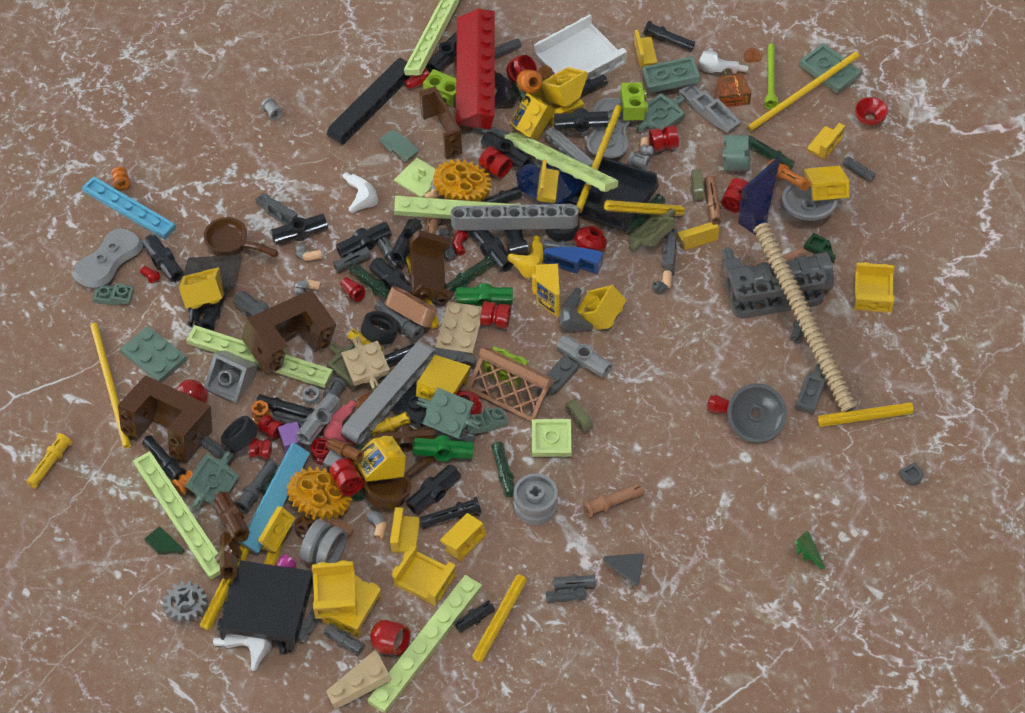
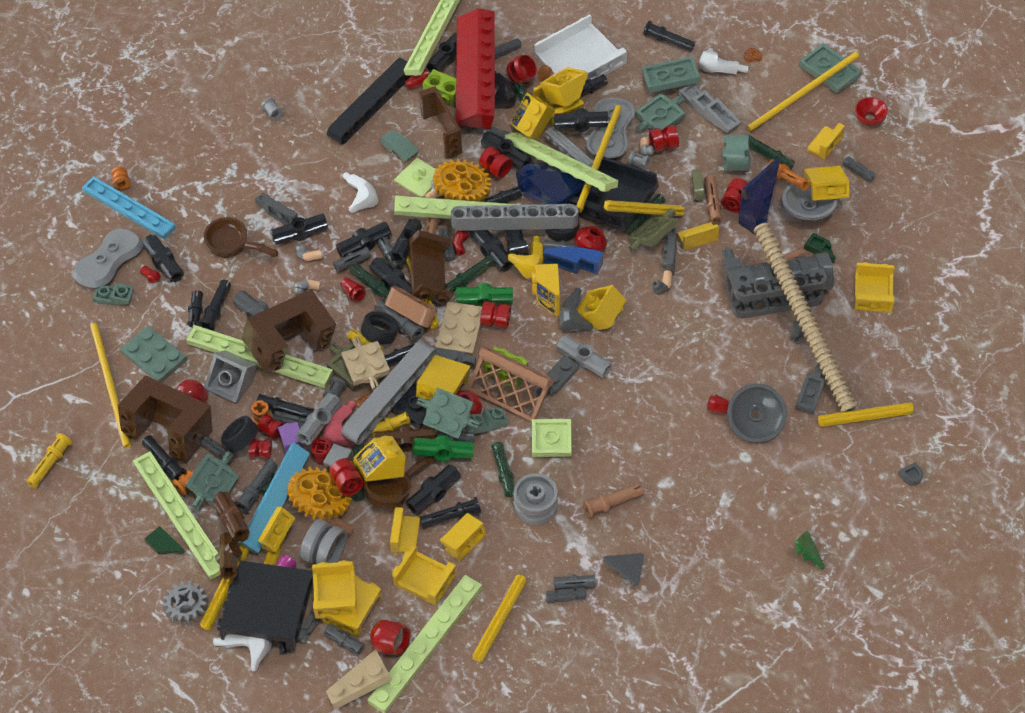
yellow slope [179,267,224,309] -> none
clear smoke piece [183,254,242,290] -> none
reddish brown wheel [295,514,315,539] -> none
light grey bush [302,386,321,405] -> none
dark orange axle [327,438,364,463] -> none
arm [367,511,387,540] -> none
black pin [454,600,495,633] -> none
orange head [517,70,542,93] -> none
yellow panel [536,159,559,204] -> none
olive beam [565,399,593,433] -> none
lime brick [620,82,648,121] -> none
yellow panel [634,30,658,69] -> none
clear orange torso [717,68,752,107] -> none
lime piece [764,43,778,109] -> none

